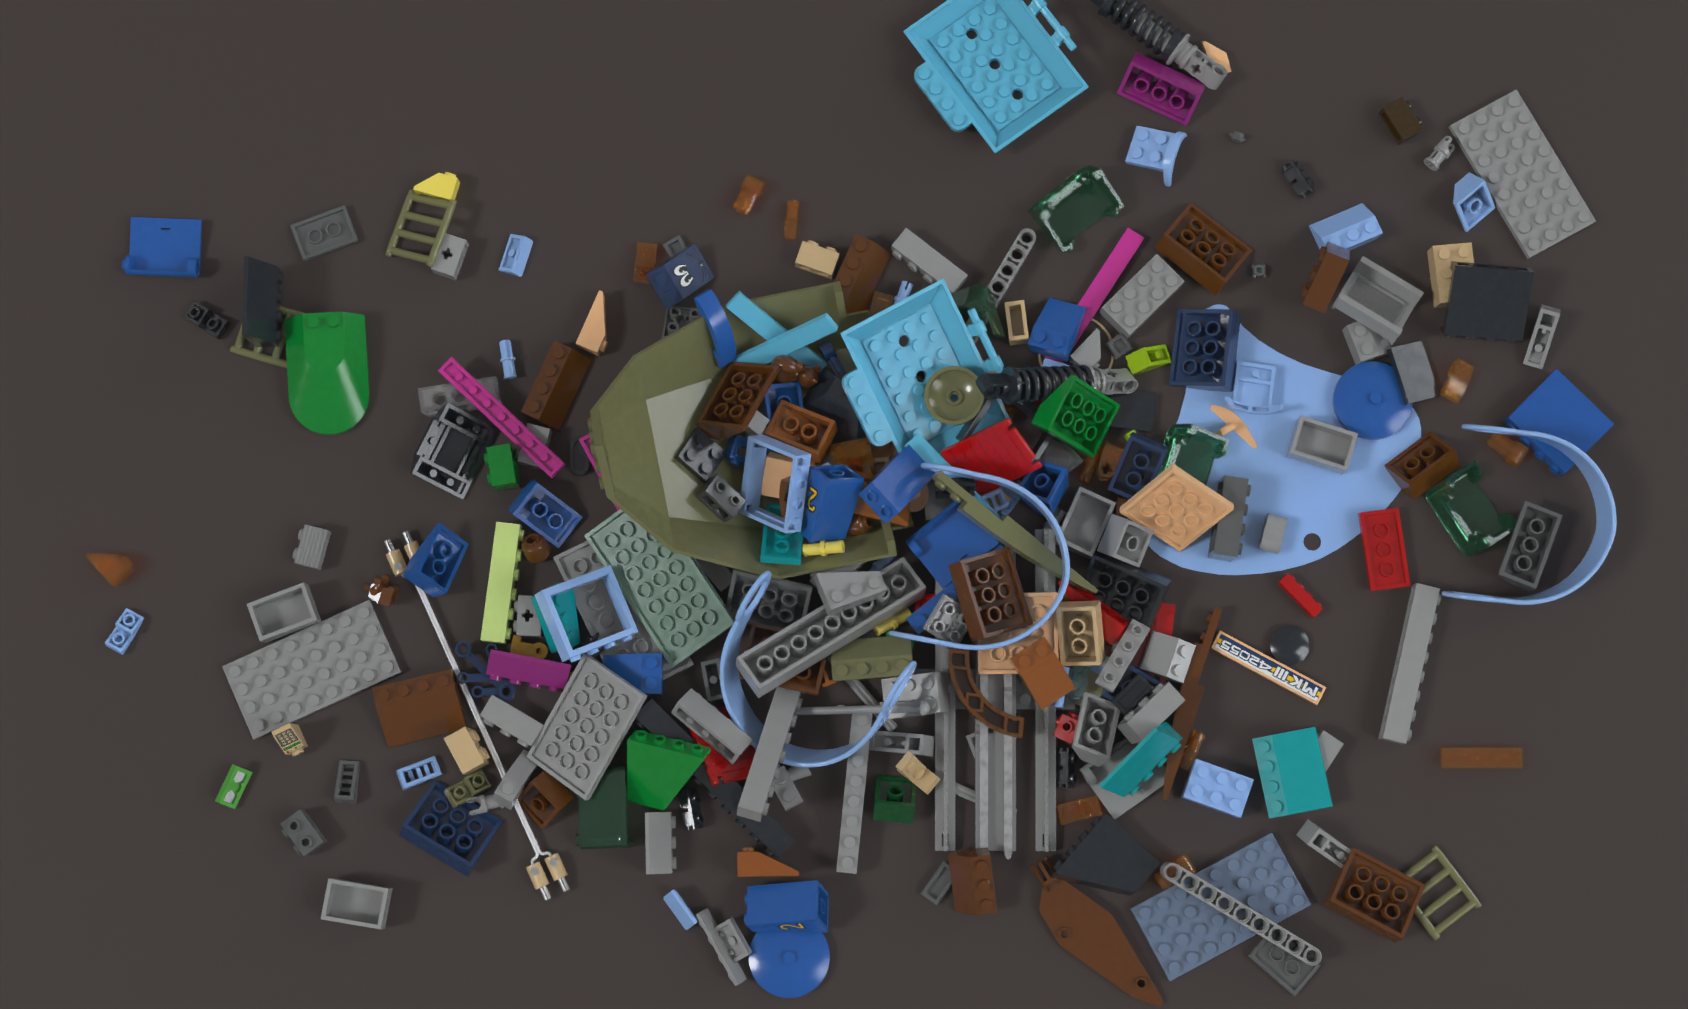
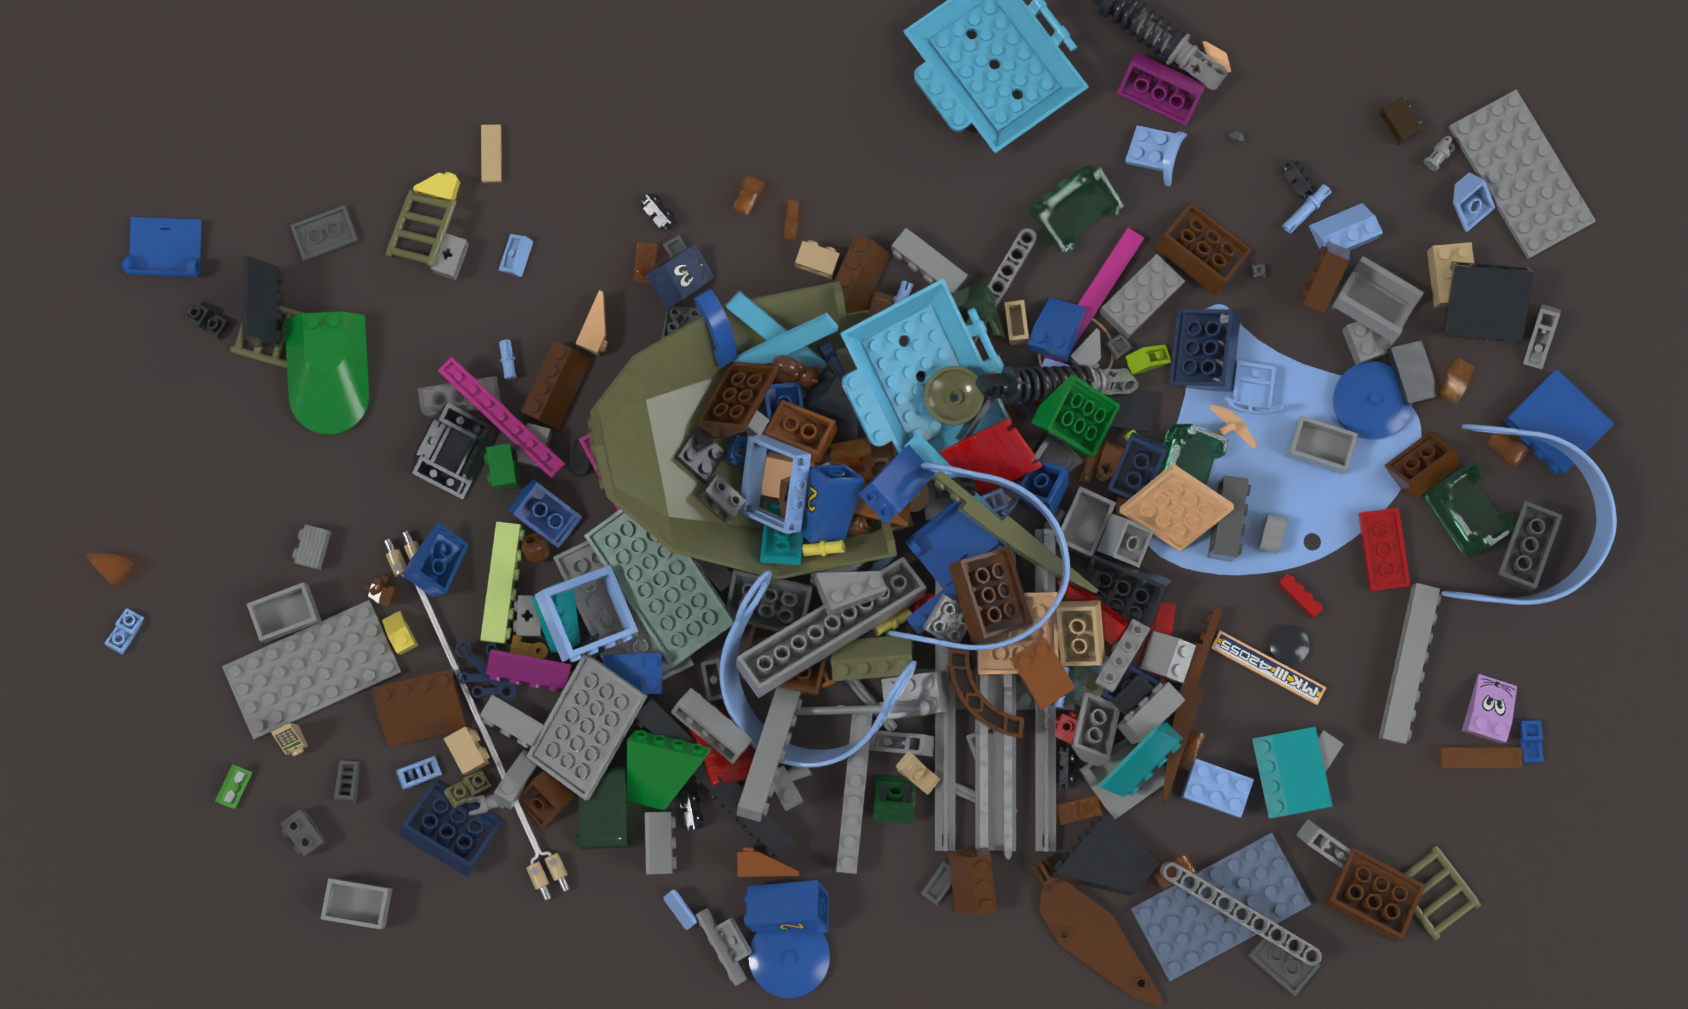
none -> light yellow slope [382,611,419,655]
none -> tan tile [481,124,502,183]
none -> black hinge [640,193,678,232]
none -> light blue pin [1282,184,1332,234]
none -> lavender slope [1462,674,1517,743]
none -> blue slope [1520,720,1544,764]

